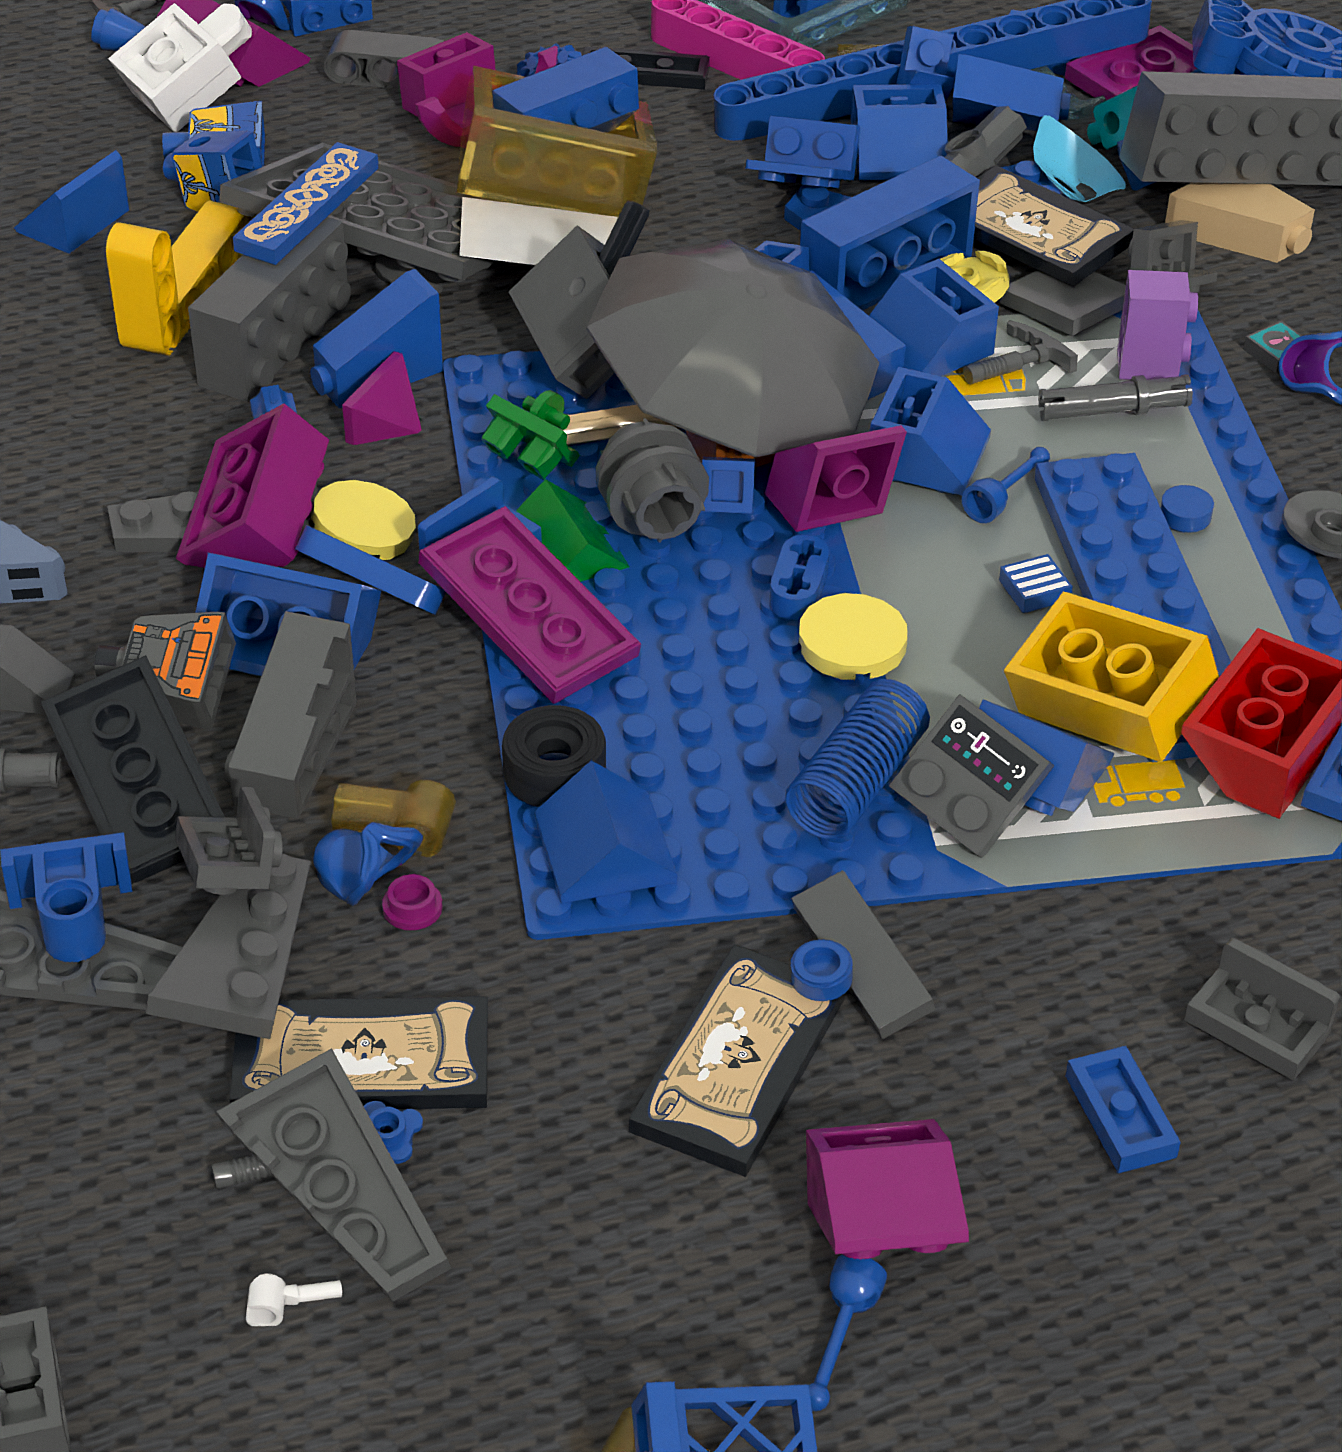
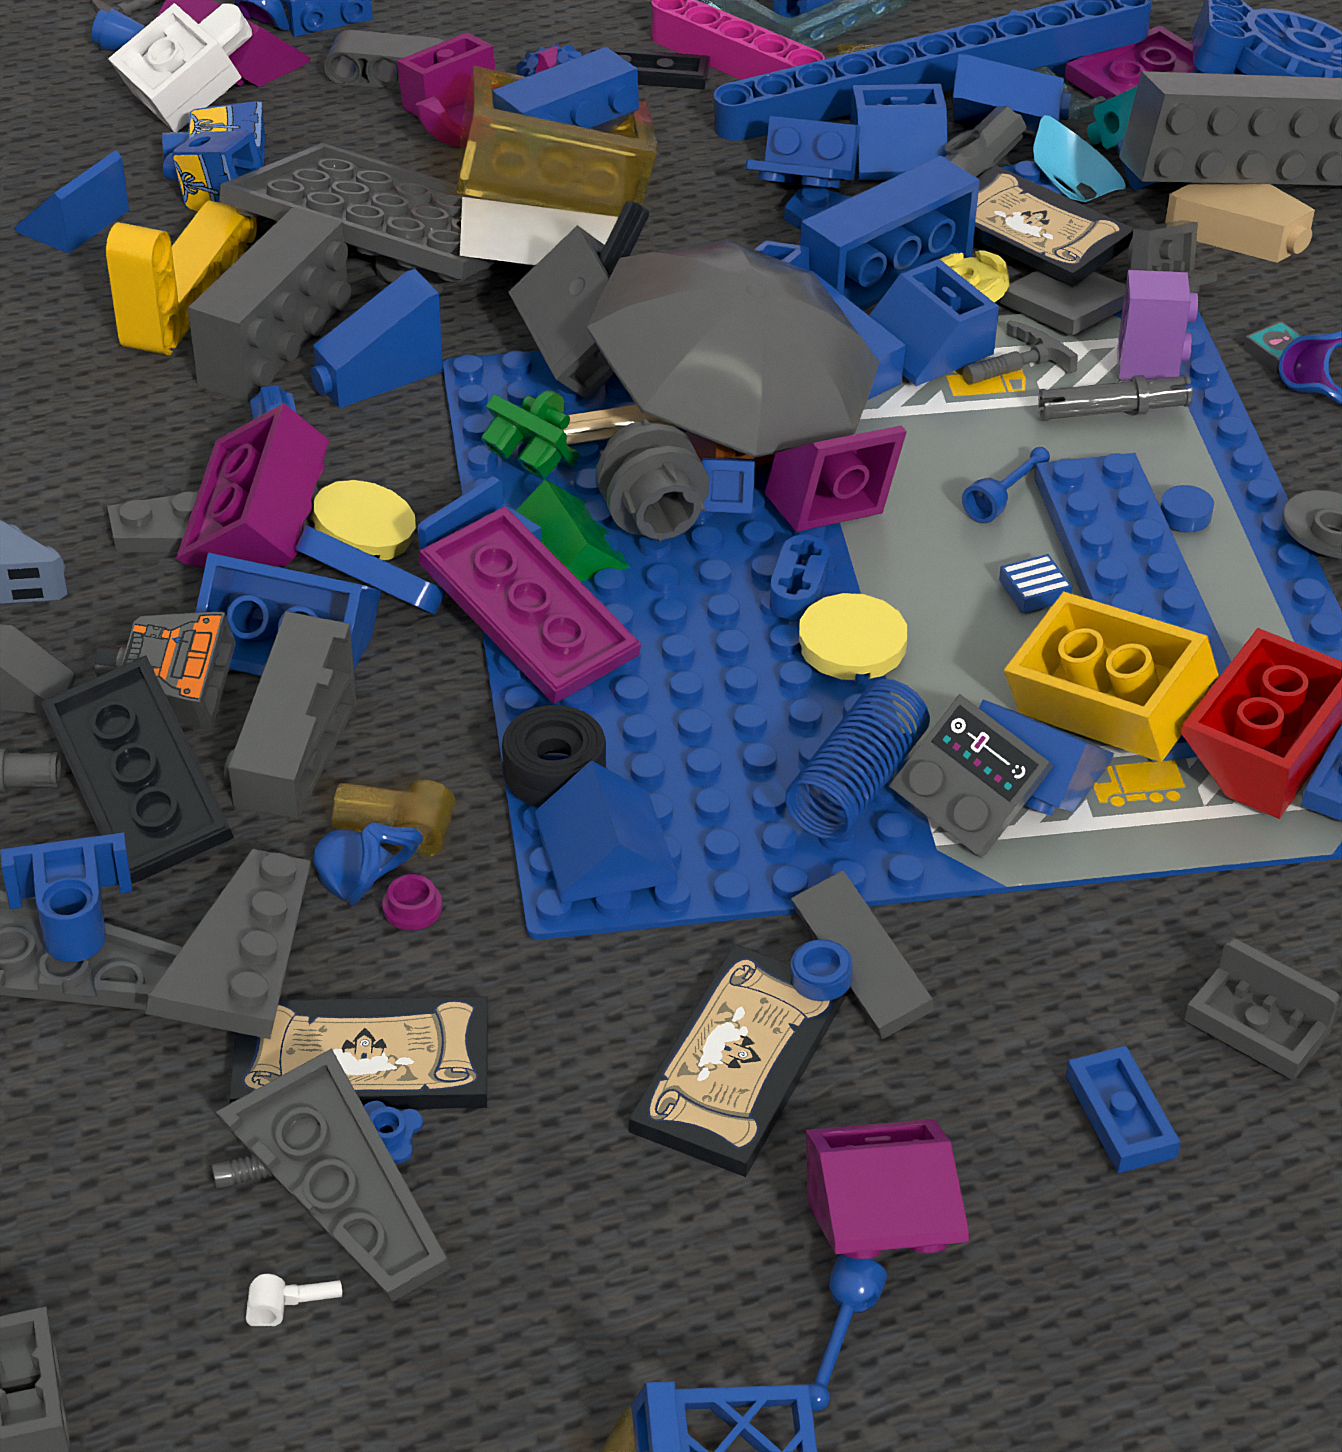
dark grey bracket [175,787,283,895] -> none
blue tile [233,142,379,265] -> none
magenta slope [342,351,422,445] -> none
blue slope [870,367,991,496] -> none
blue slope [896,26,955,102] -> none

